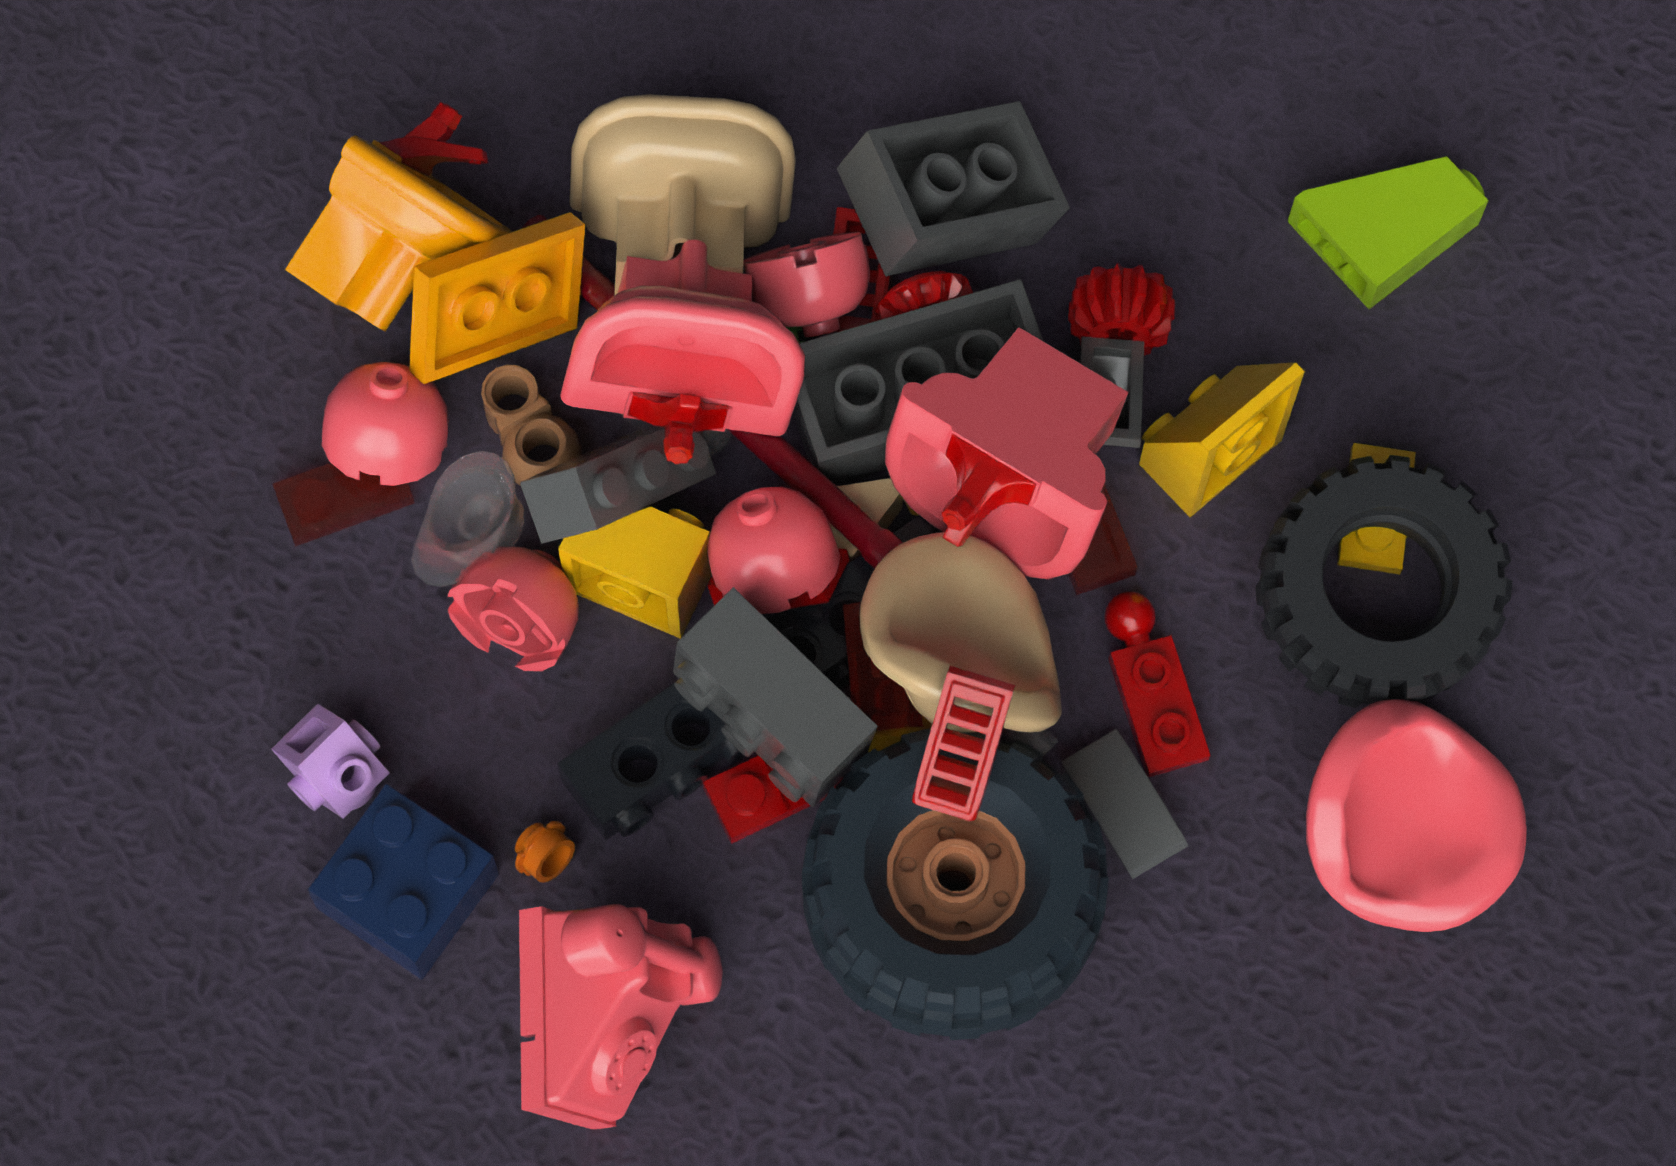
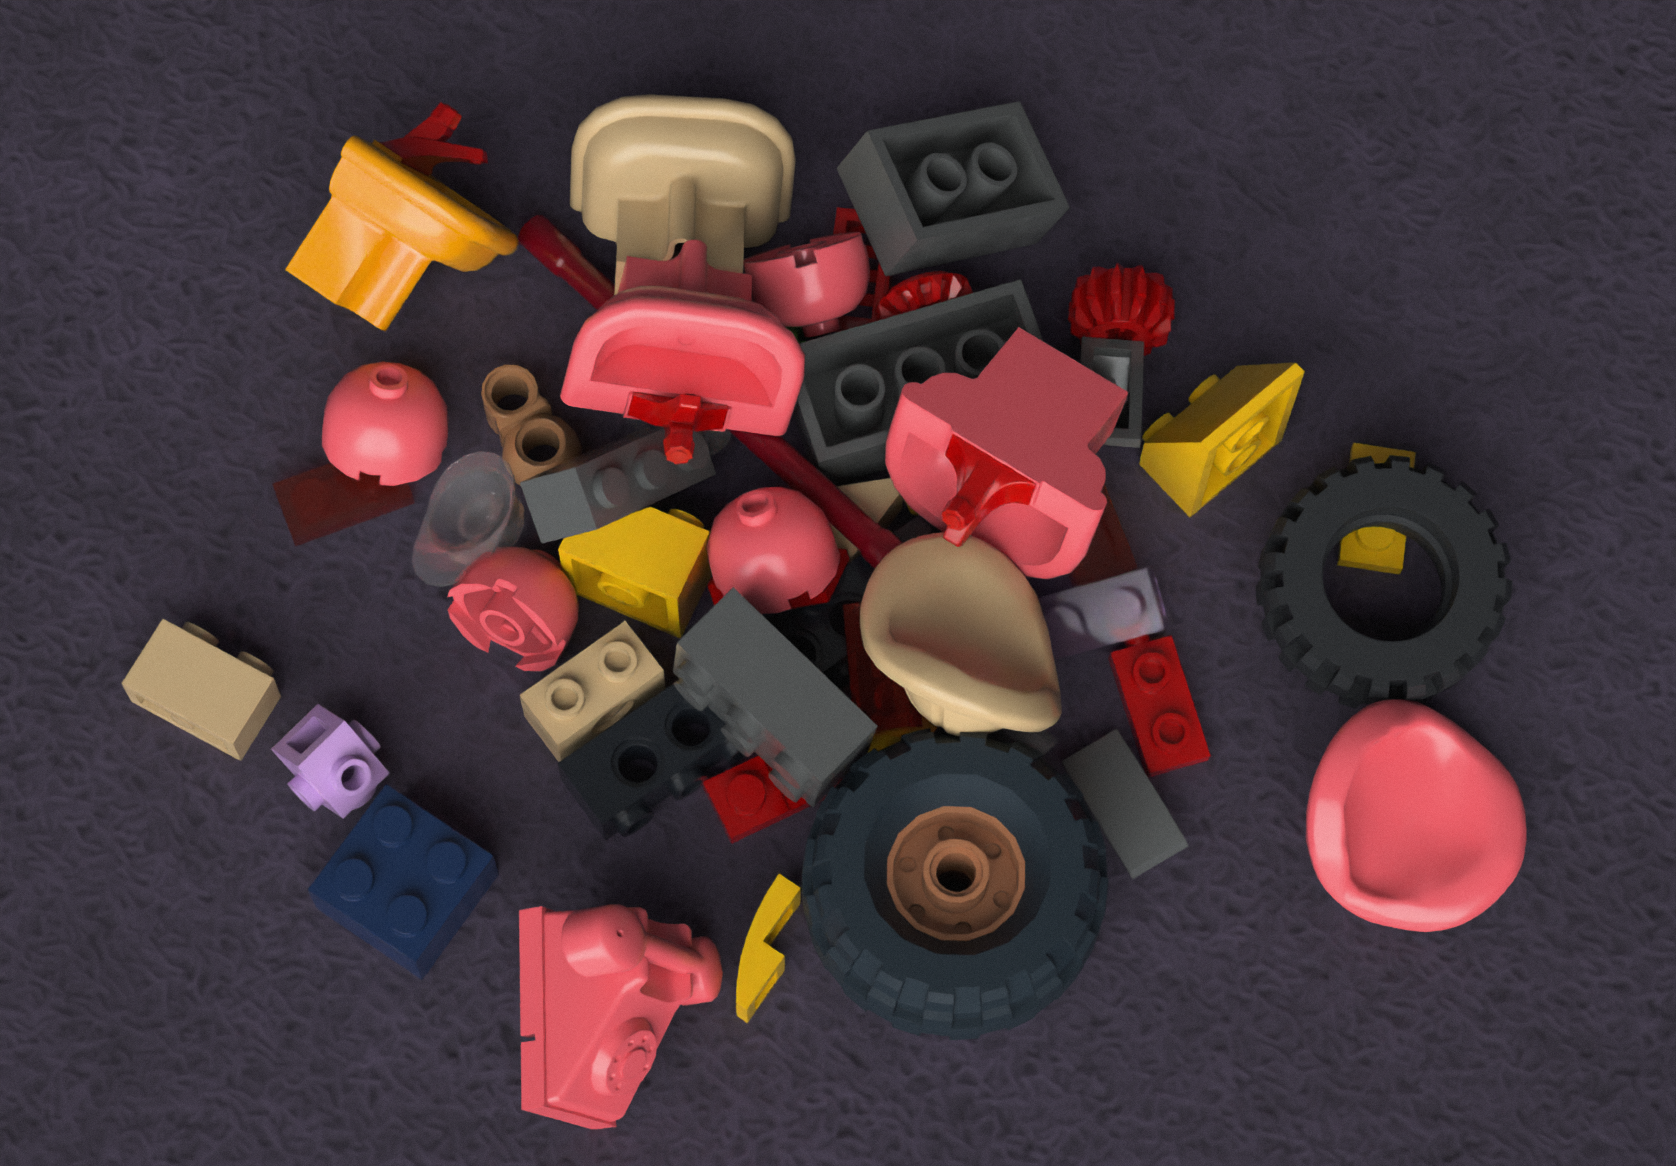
light orange plate [409,212,585,384] -> none
orange plate [515,821,575,883] -> none
slope [911,665,1015,821] -> none
lime slope [1288,156,1488,309] -> none
none -> tan brick [122,619,281,761]
none -> tan brick [520,621,666,762]
none -> yellow slope [736,874,801,1023]
none -> clear purple plate [1038,566,1170,660]

